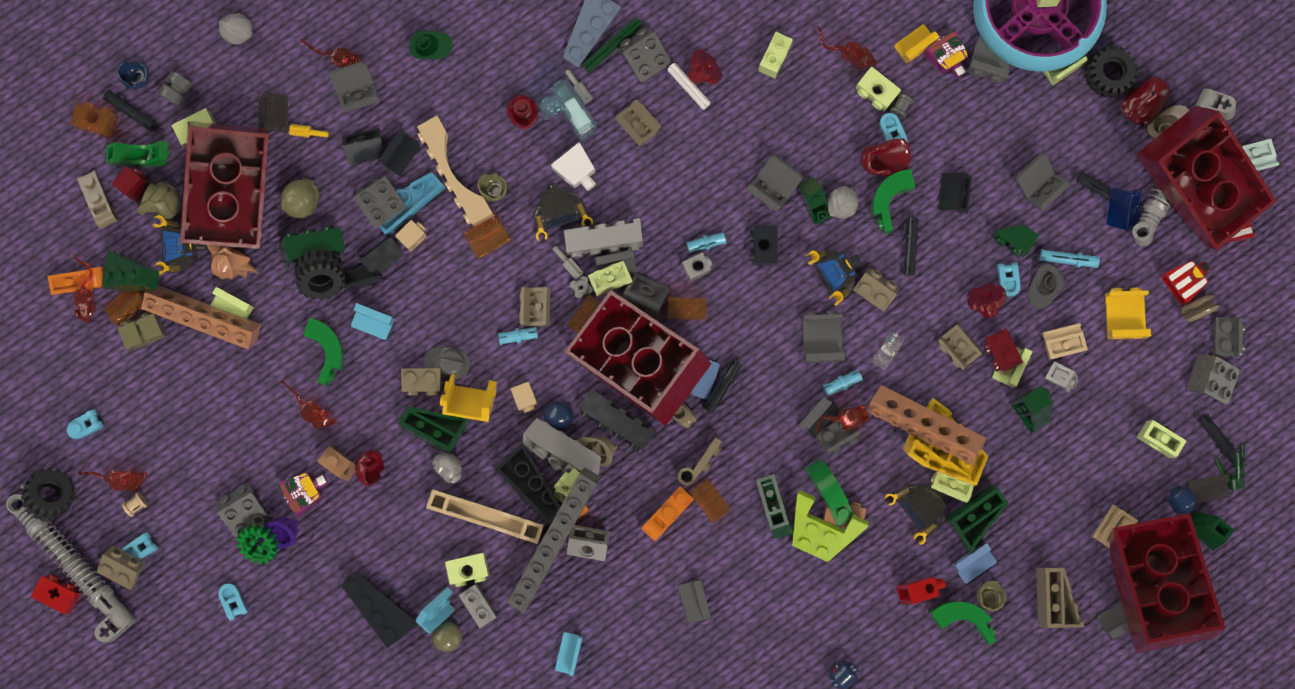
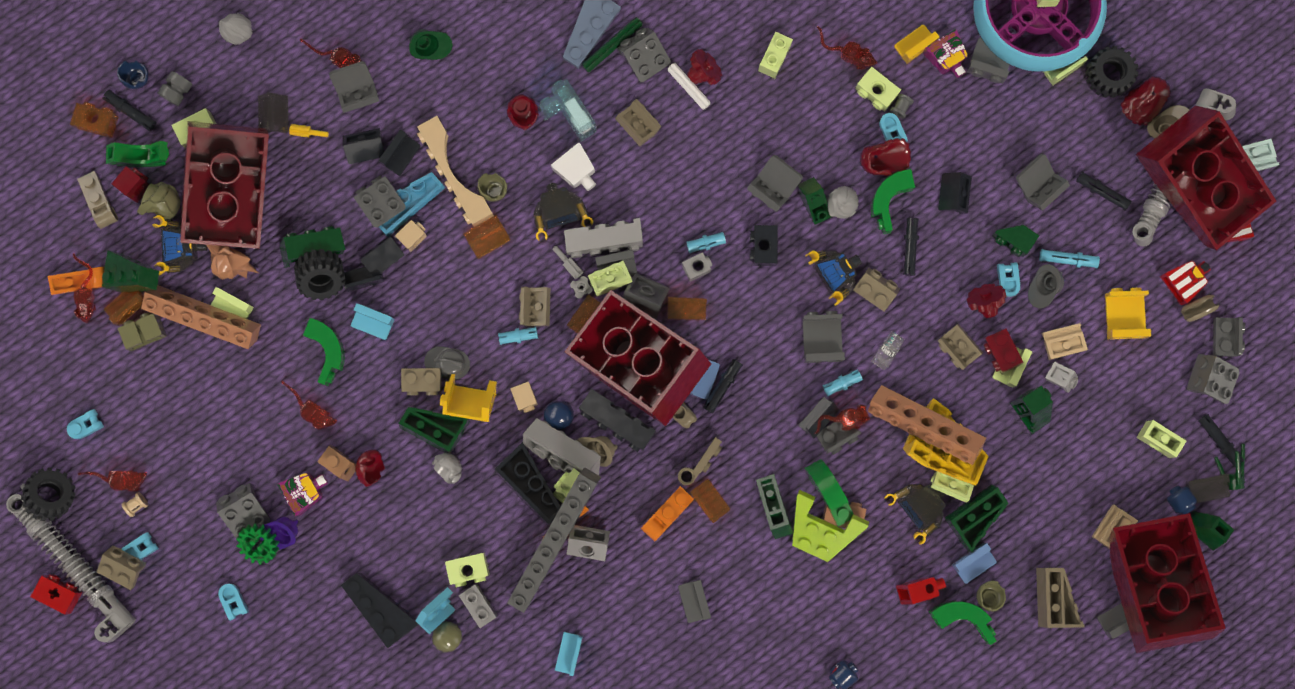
olive helmet [281,177,320,218] -> none
tan arch [426,489,545,544] -> none
light grey axle [565,69,593,104] -> none
clear blue panel [1107,188,1142,230] -> none

